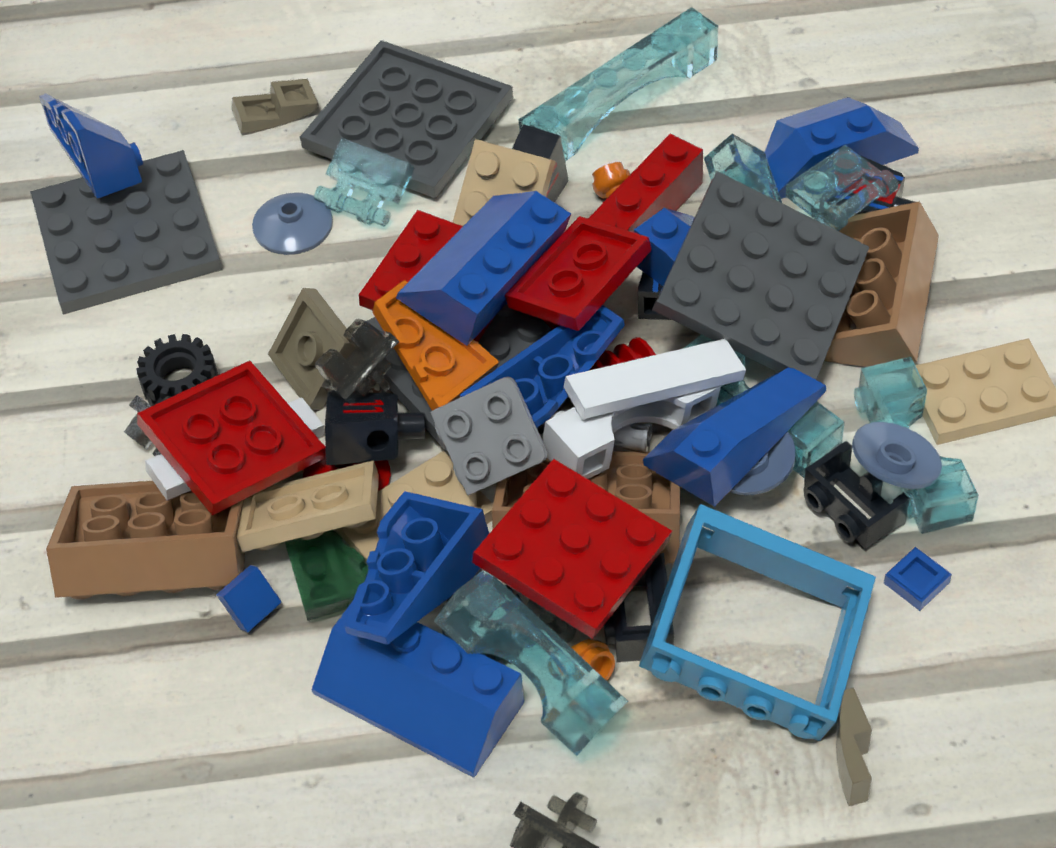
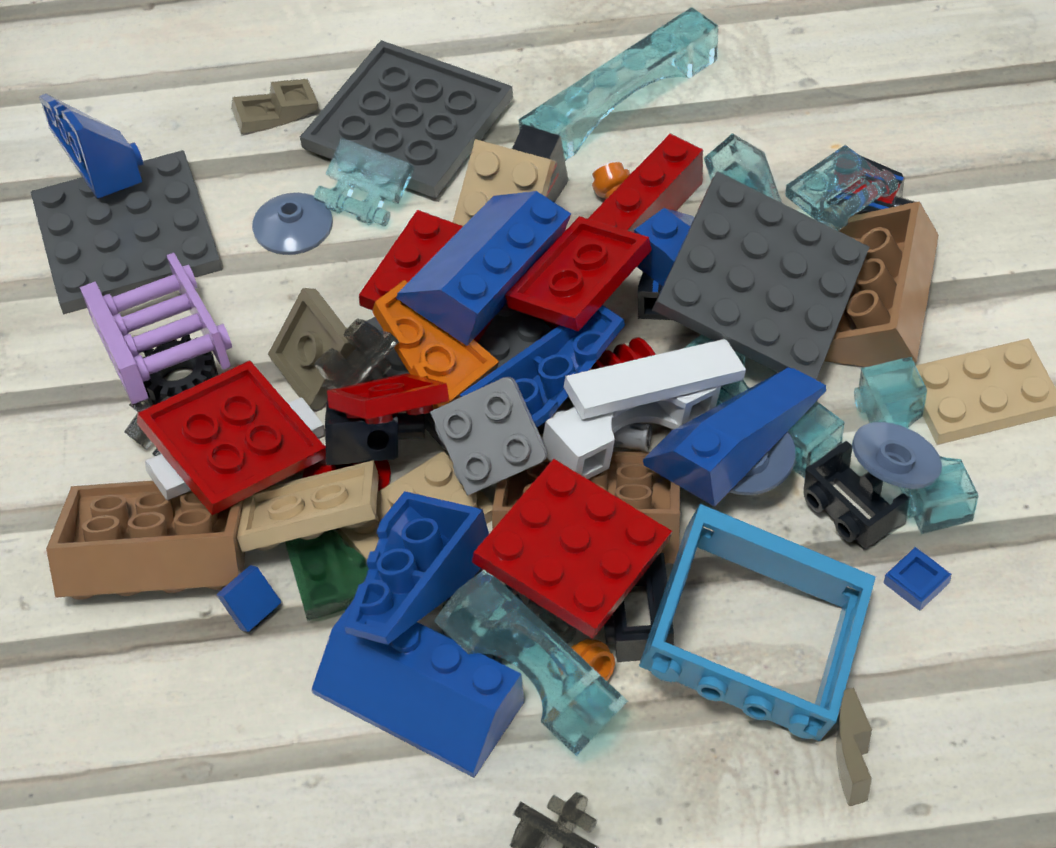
blue wedge [757,97,919,200] -> none
none -> lavender fence [80,253,232,404]
none -> red plate [327,373,449,424]

